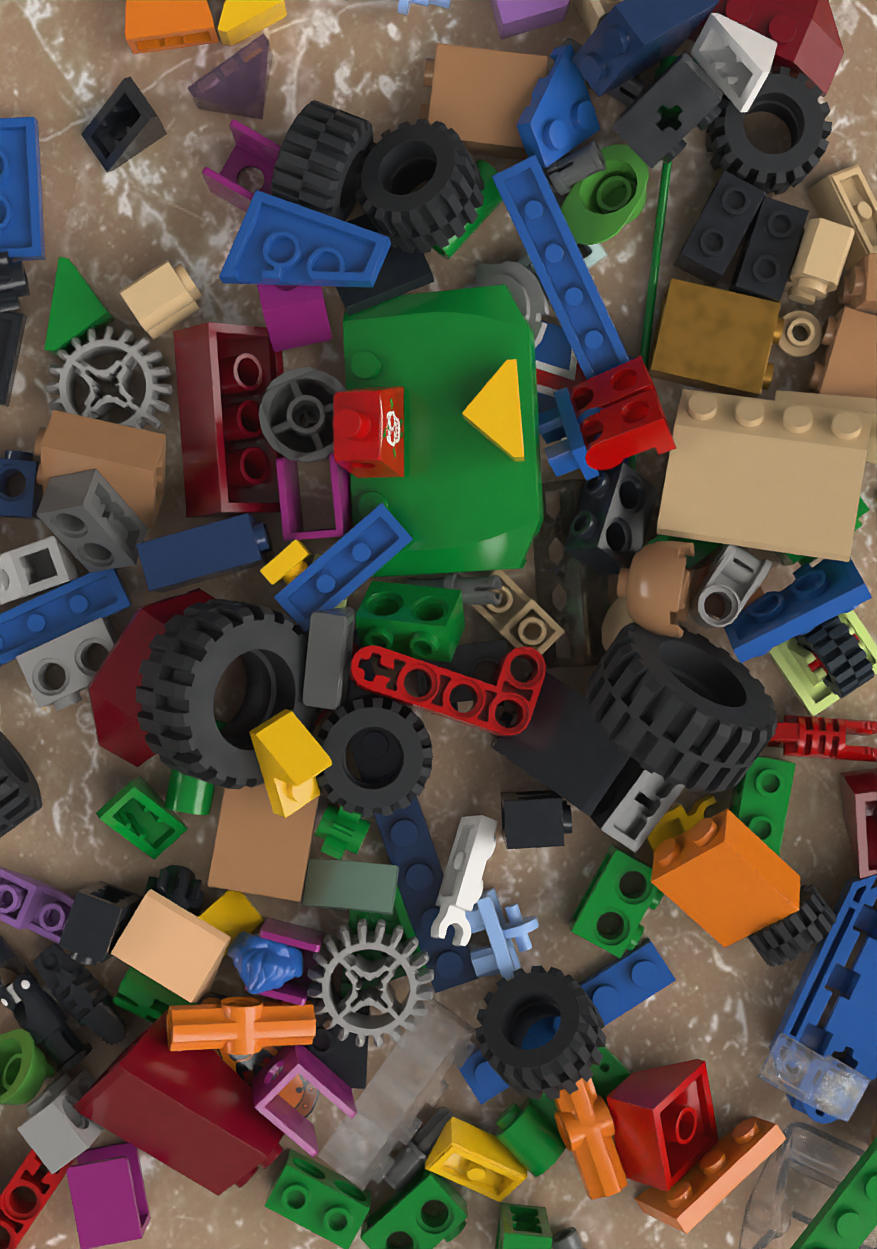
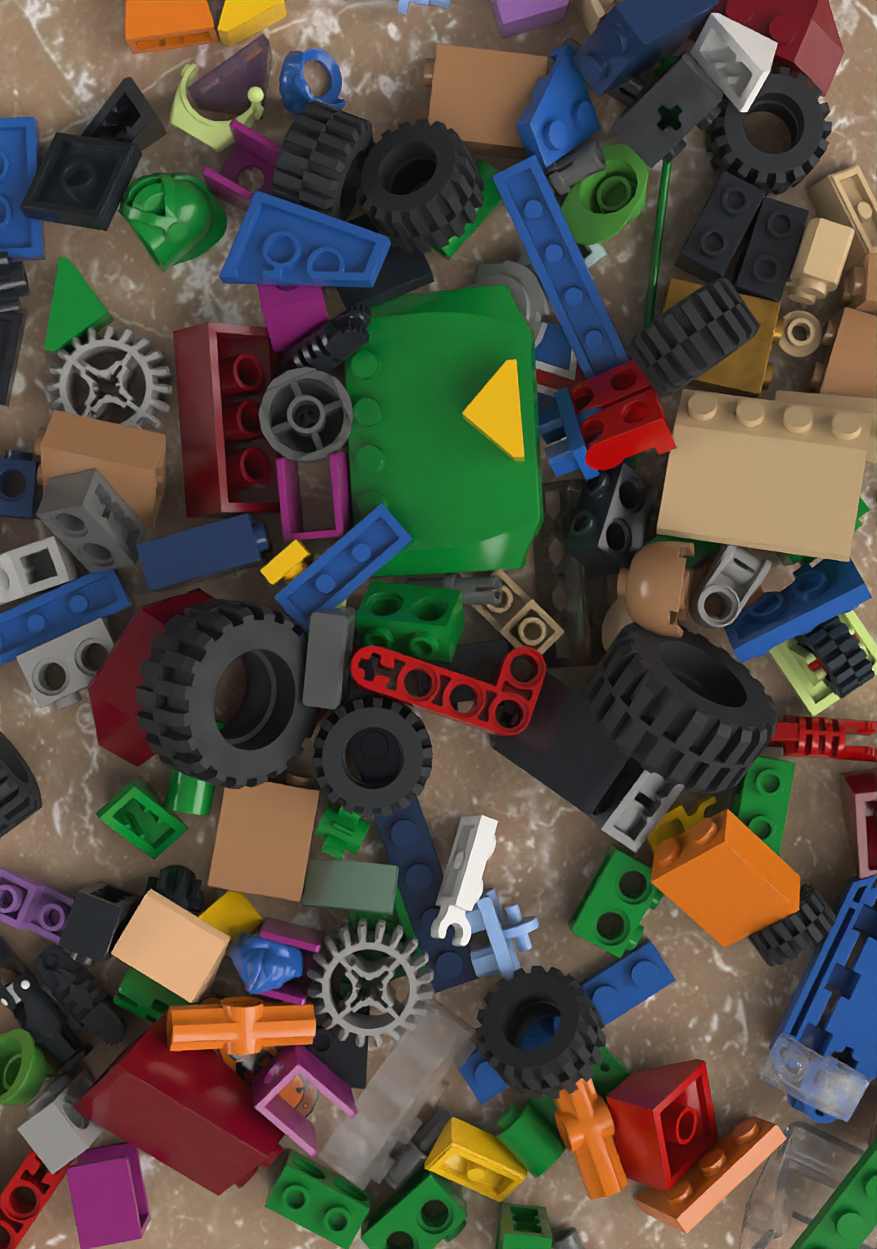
tan brick [119,260,202,340] -> none
yellow slope [249,709,332,818] -> none
red torso [333,386,404,478] -> none
black brick [500,790,572,849] -> none
none -> black plate [20,132,143,231]
none -> green helmet [117,172,227,273]
none -> yellowish green helmet [169,63,264,152]
none -> black hinge [273,304,372,378]
none -> blue piece [279,48,346,117]
none -> black tyre [627,277,761,397]

